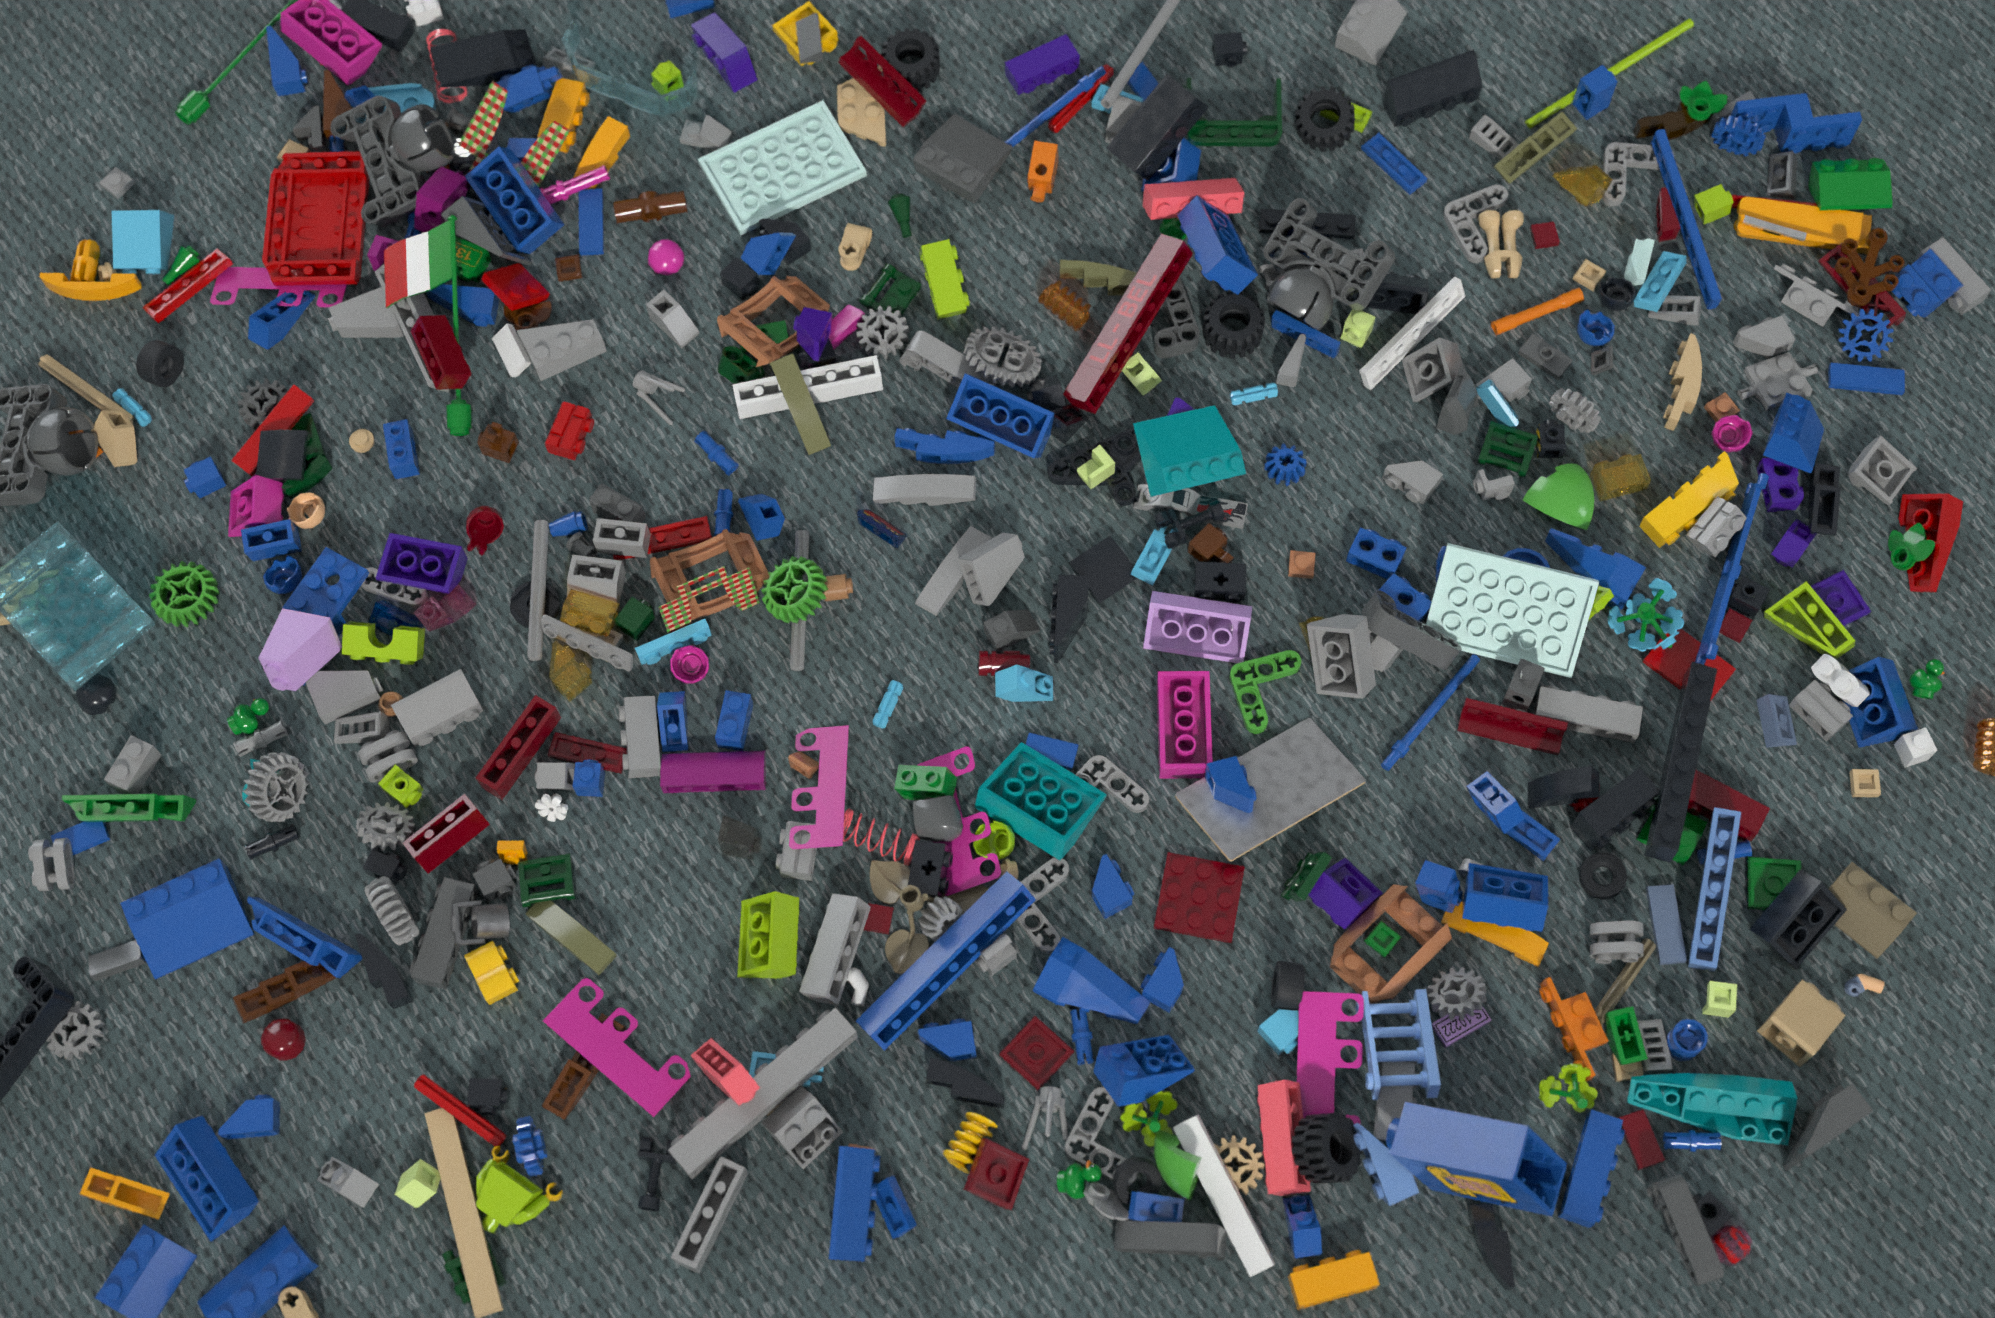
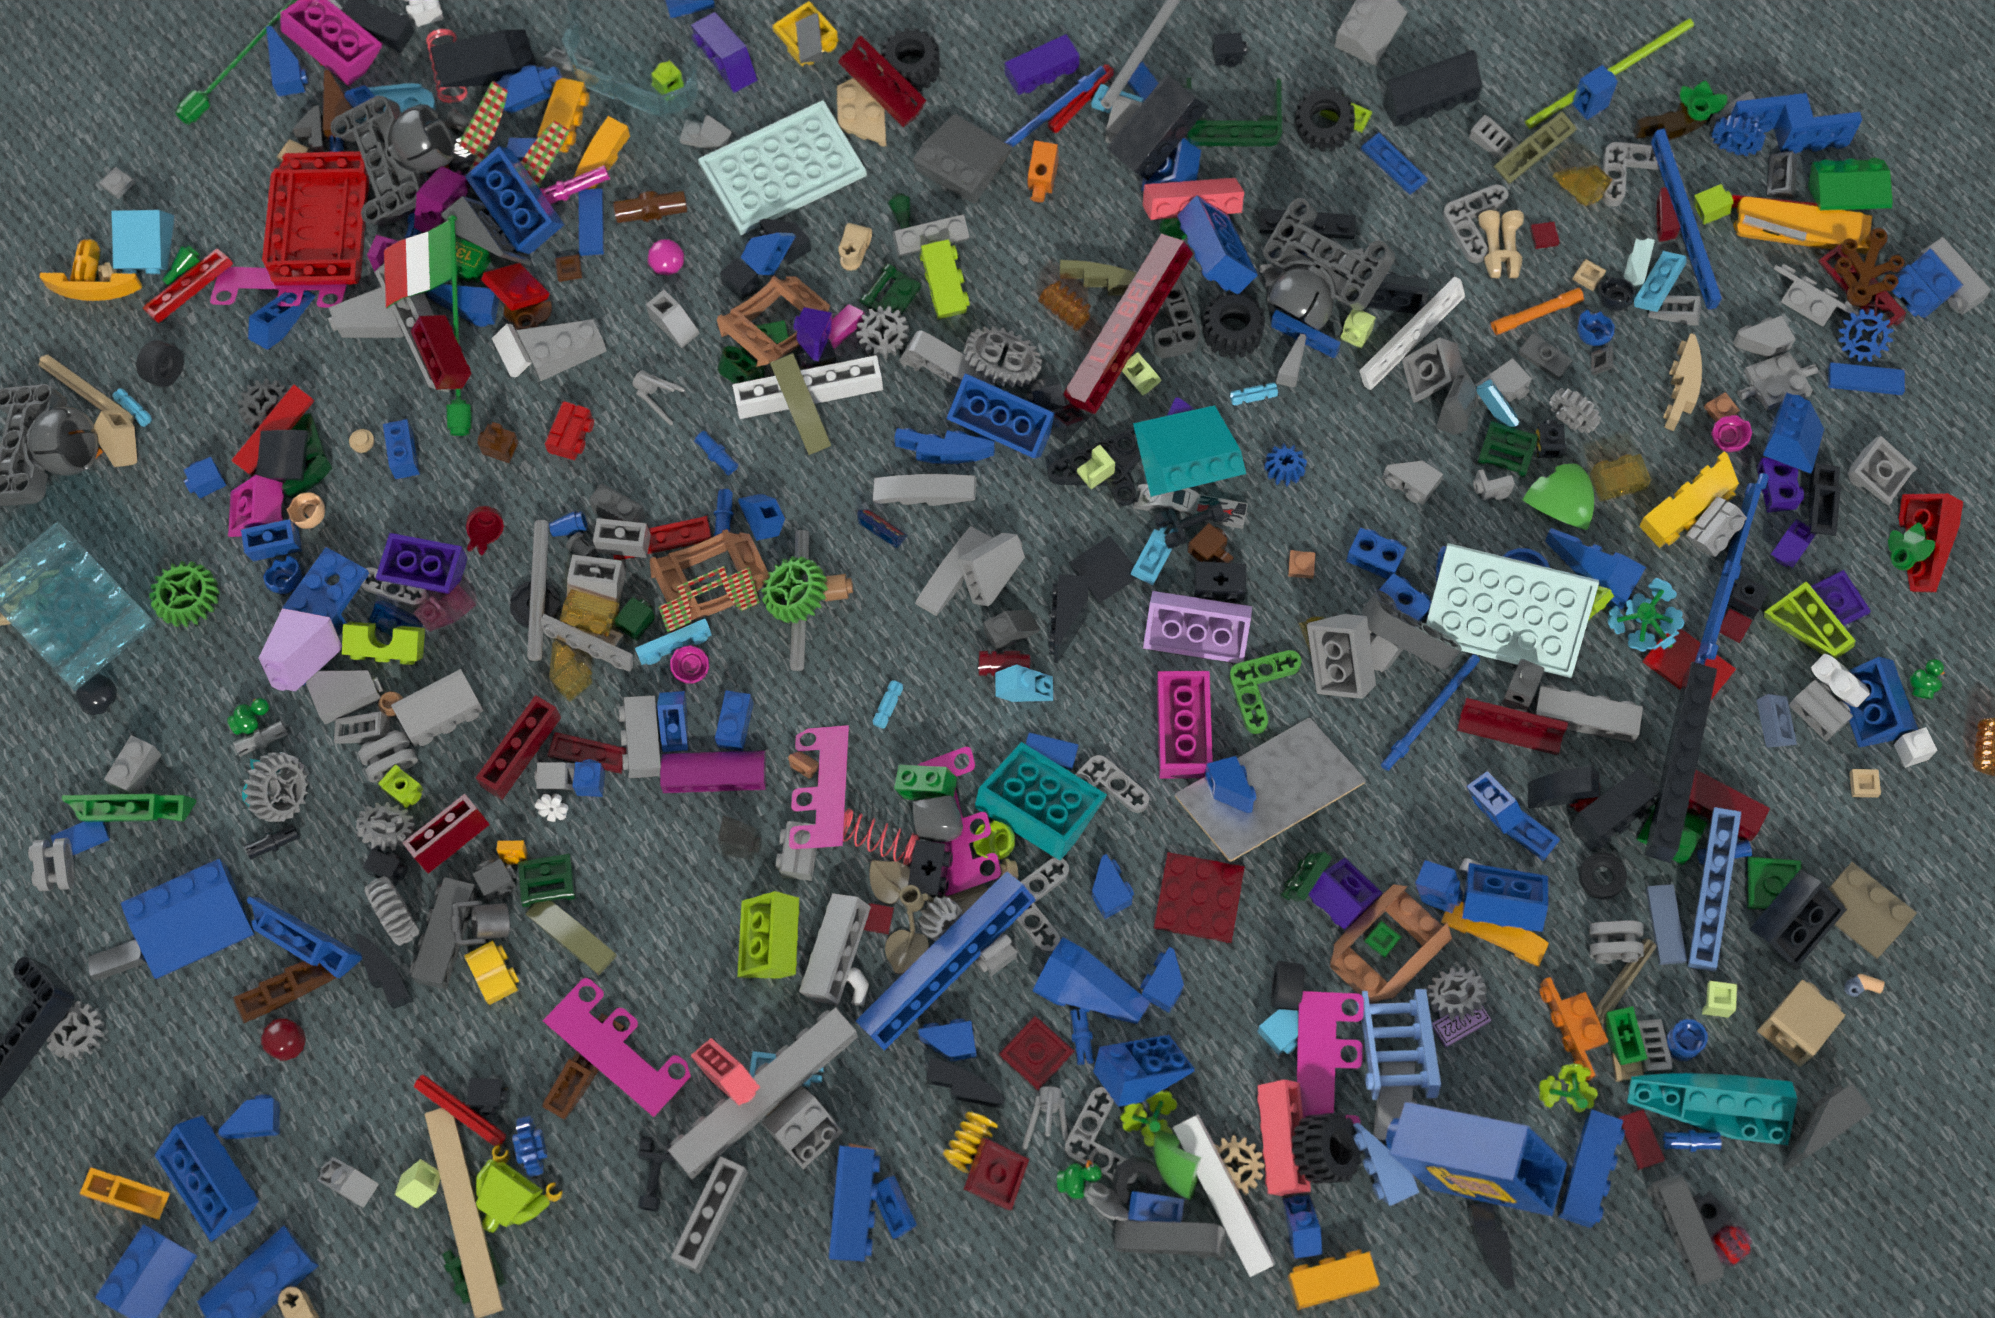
none -> light grey brick [892,214,970,257]

